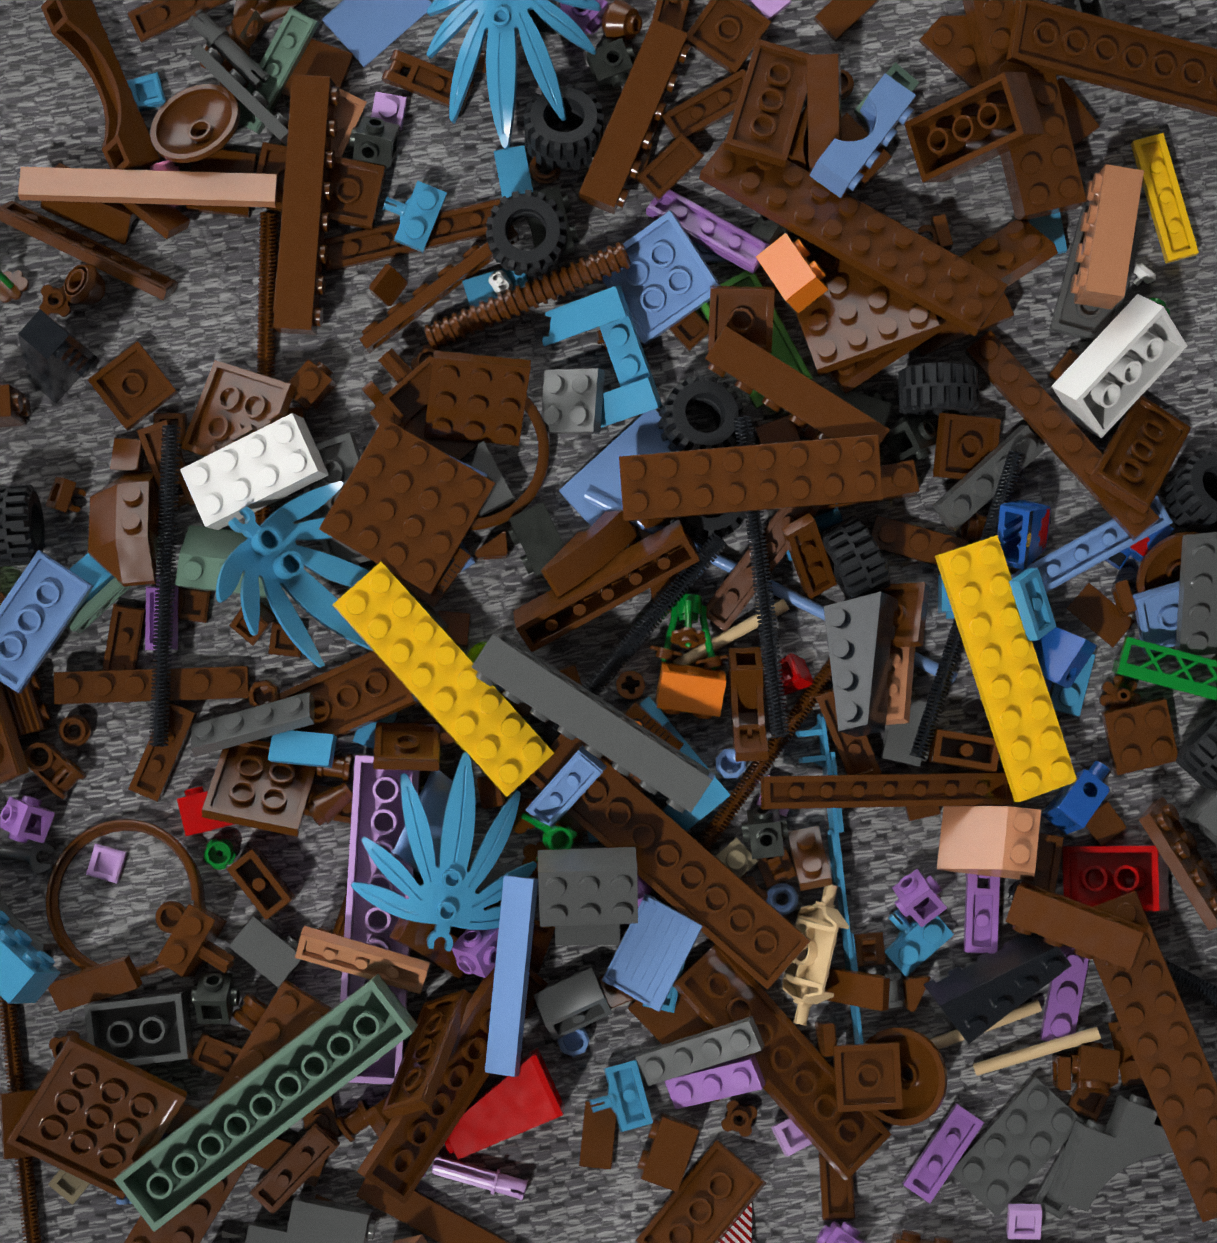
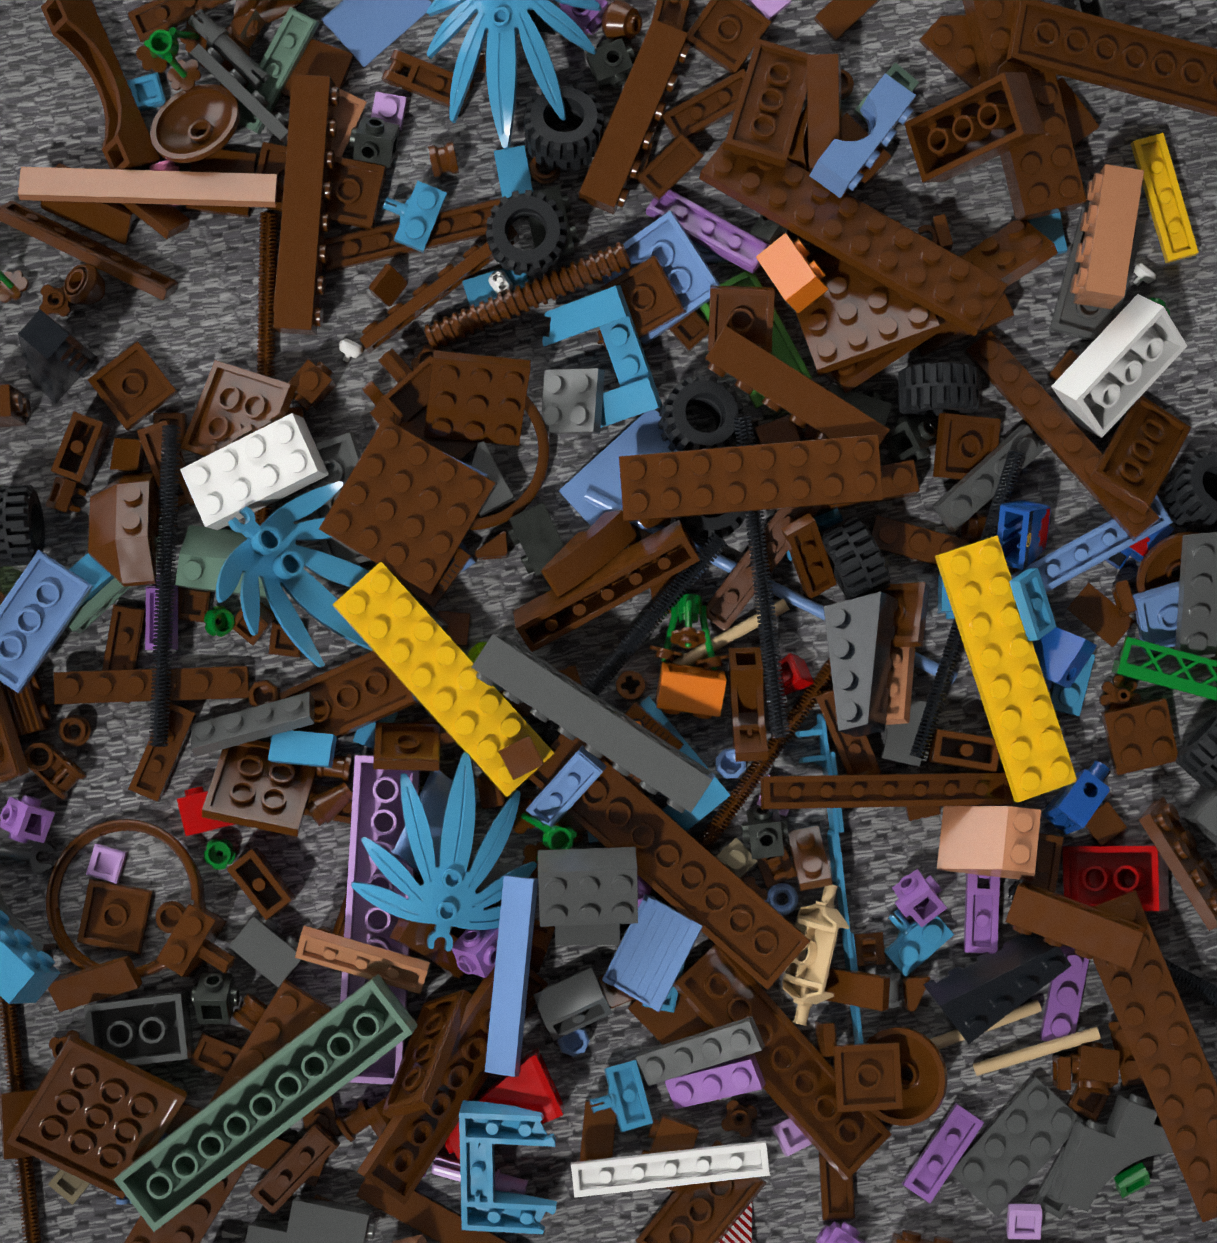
none -> reddish brown brick [51,412,111,487]
none -> reddish brown tile [77,879,154,954]
none -> plant [136,20,209,92]
none -> green plate [204,606,234,637]
none -> white rock [339,339,363,362]
none -> reddish brown wheel [428,142,459,178]
none -> dark azure wedge [459,1100,557,1234]
none -> reddish brown slope [498,736,544,780]
none -> white plate [571,1141,770,1198]
none -> reddish brown tile [600,255,686,339]
none -> green tile [1113,1162,1151,1199]

